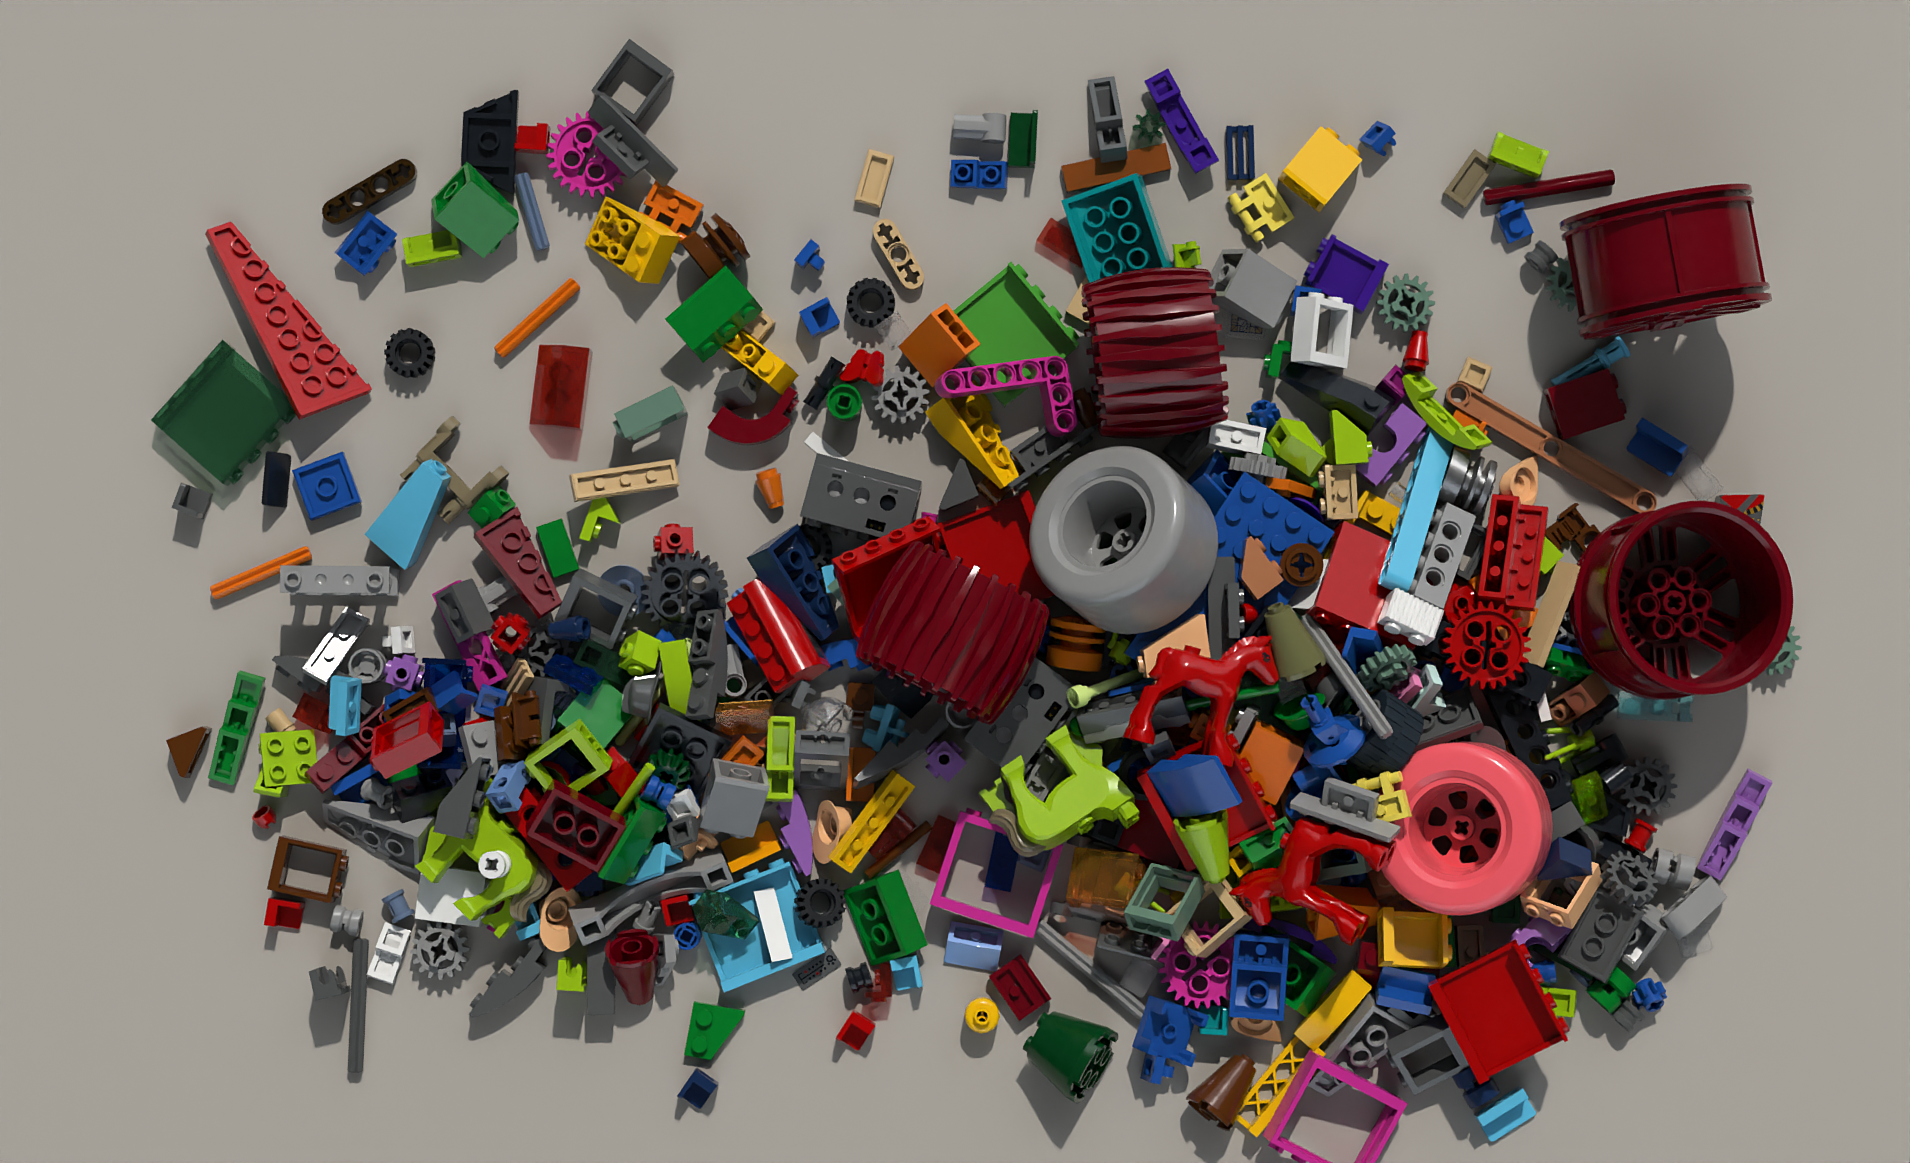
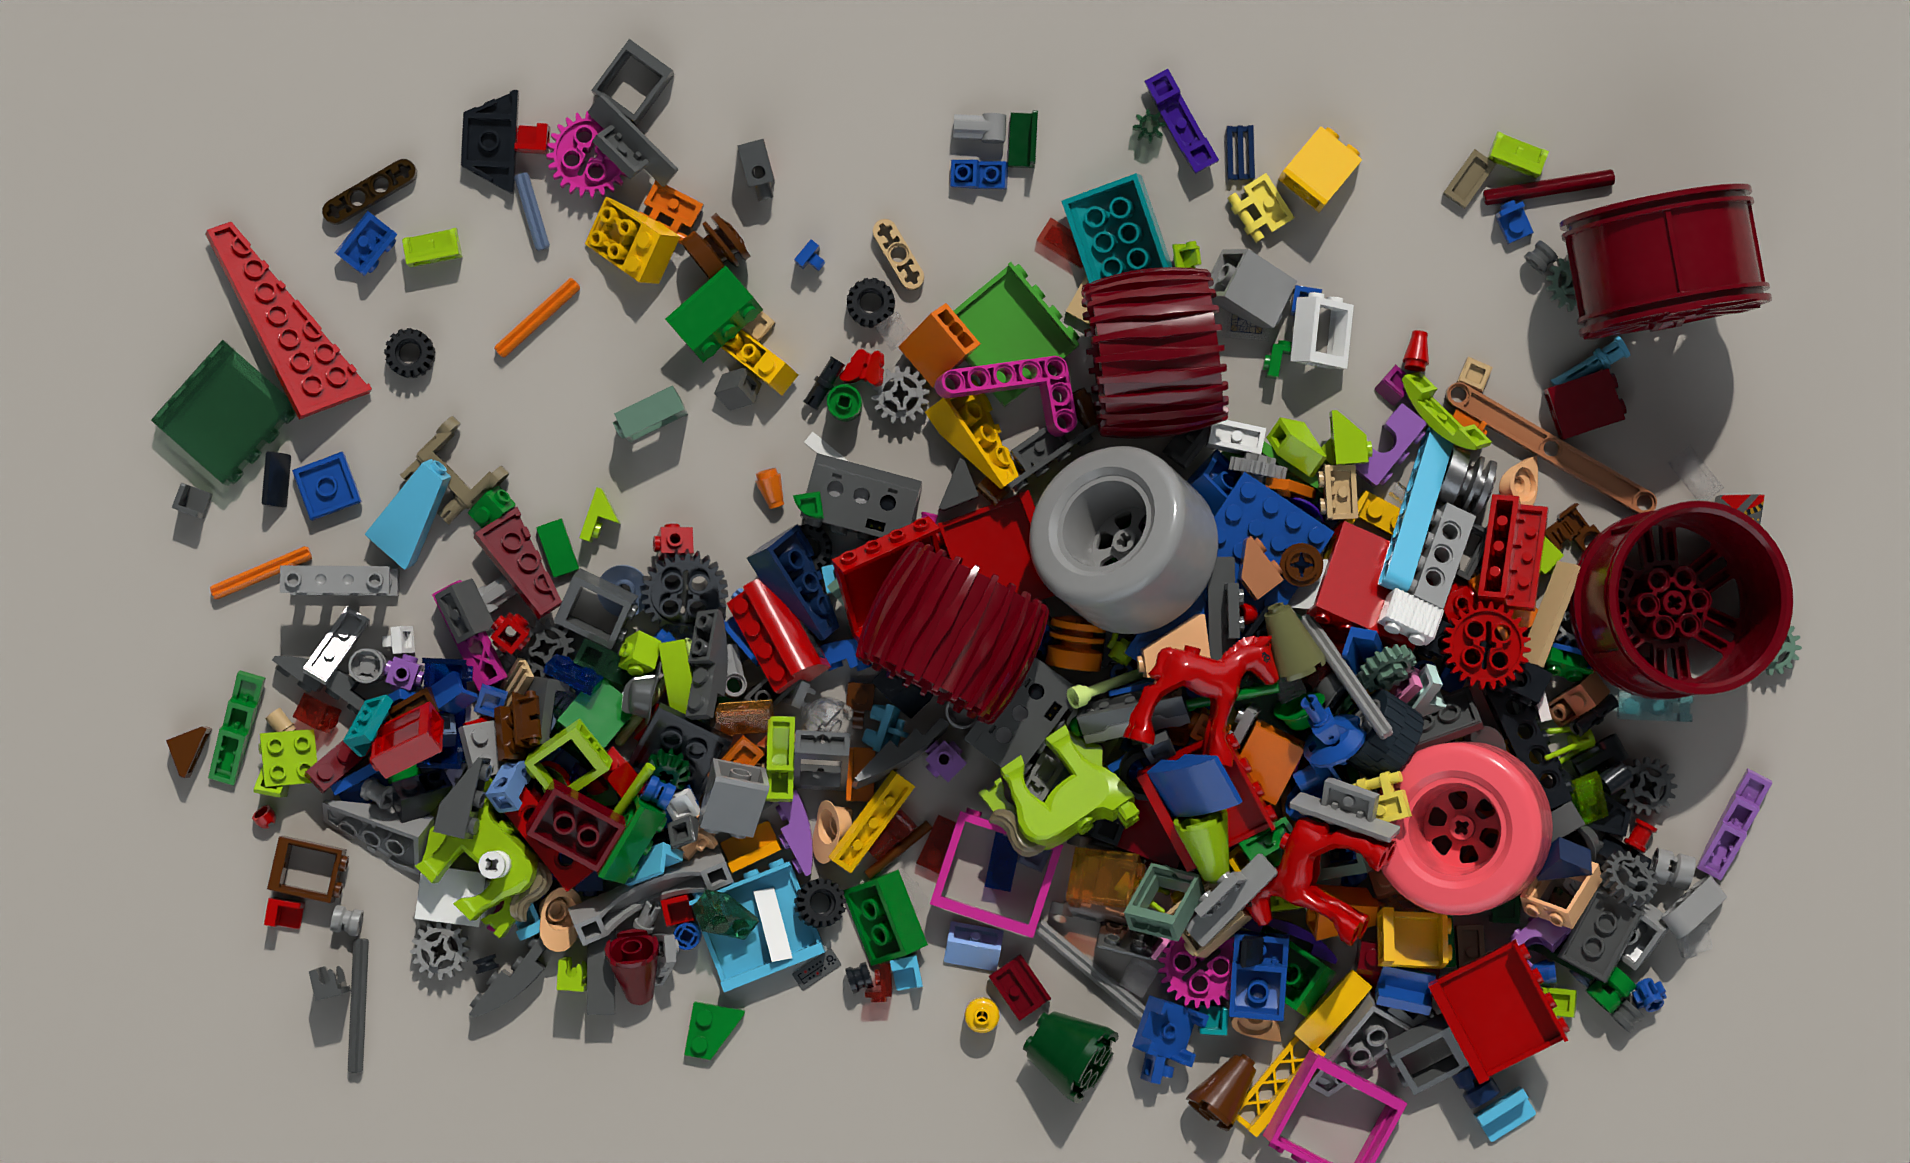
medium azure panel [329,675,362,736] -> none
white slope [367,922,411,985] -> none
sand blue bush [381,889,415,924] -> none
green slope [431,162,519,259] -> none
clear red slope [529,345,593,431] -> none
dark blue cone [548,615,591,642] -> none
tan tile [569,459,680,502] -> none
dark blue panel [677,1067,719,1109] -> none
dark red arch [707,386,799,445] -> none
blue panel [799,297,840,338] -> none
red panel [835,1009,876,1050] -> none
tan tile [854,149,894,208] -> none
dark orange tile [1061,143,1172,193] -> none
dark grey slope [1088,76,1127,163] -> none
blue gear [1246,400,1281,433] -> none
black wedge [1278,362,1396,437] -> none
dark purple panel [1304,234,1389,314] -> none
blue tile [1359,121,1396,156] -> none
sand green gear [1376,273,1435,333] -> none
blue panel [1626,417,1689,477] -> none
none -> teal bracket [343,694,393,757]
none -> black bush [472,954,500,974]
none -> dark grey torso [737,139,775,201]
none -> green tile [793,491,824,519]
none -> light grey bracket [1185,854,1278,947]
none -> black slope [1240,935,1264,968]

